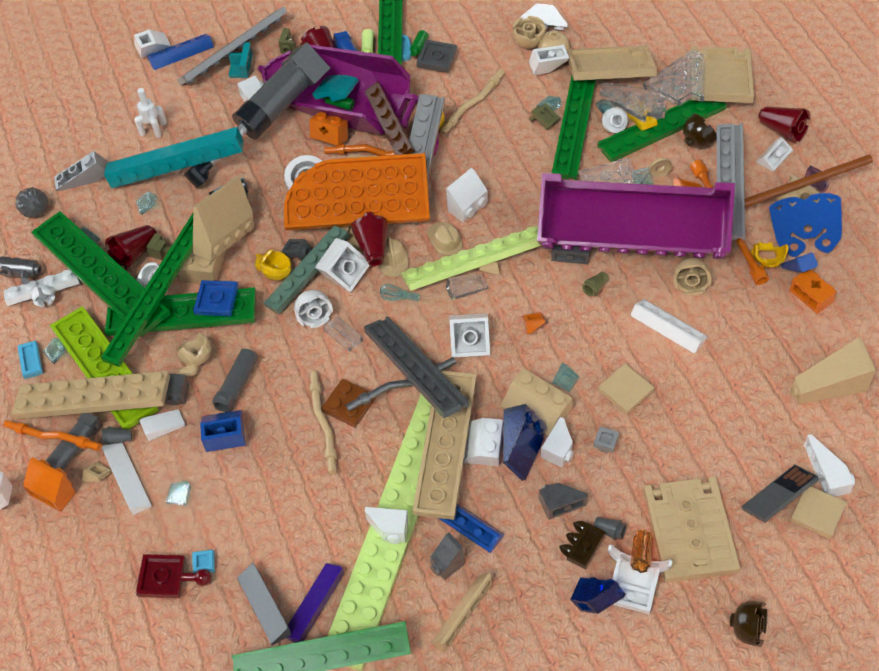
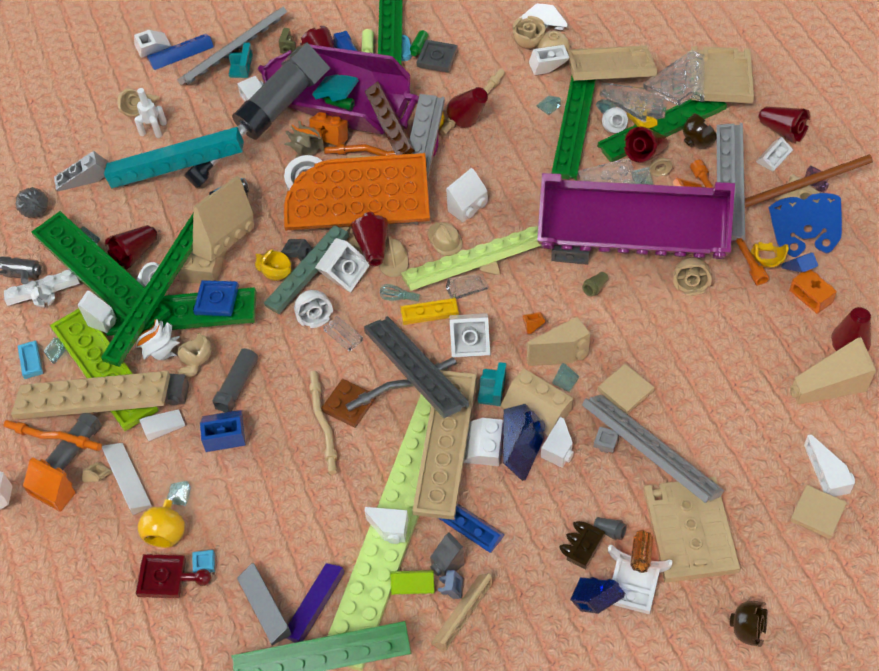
dark grey cone [102,426,132,445] -> none
clear light blue slope [136,191,157,215] -> none
olive piece [146,233,171,260] -> none
olive bracket [529,103,560,130] -> none
flat silver slope [539,483,588,520] -> none
white slope [631,299,708,353] -> none
dark grey piece [742,464,819,523] -> none
none -> white slope [78,290,117,333]
none -> tan hair [118,88,159,117]
none -> white hair [136,319,180,361]
none -> yellow piece [138,499,185,548]
none -> dark tan hair [284,121,324,158]
none -> lime tile [390,570,435,595]
none -> yellow tile [400,298,459,325]
none -> sand blue tile [438,570,463,599]
none -> dark red cone [447,87,488,128]
none -> teal panel [478,362,506,406]
none -> tan slope [527,317,590,366]
none -> light grey plate [582,395,724,503]
none -> dark red cone [624,127,668,163]
none -> dark red cone [831,307,871,351]

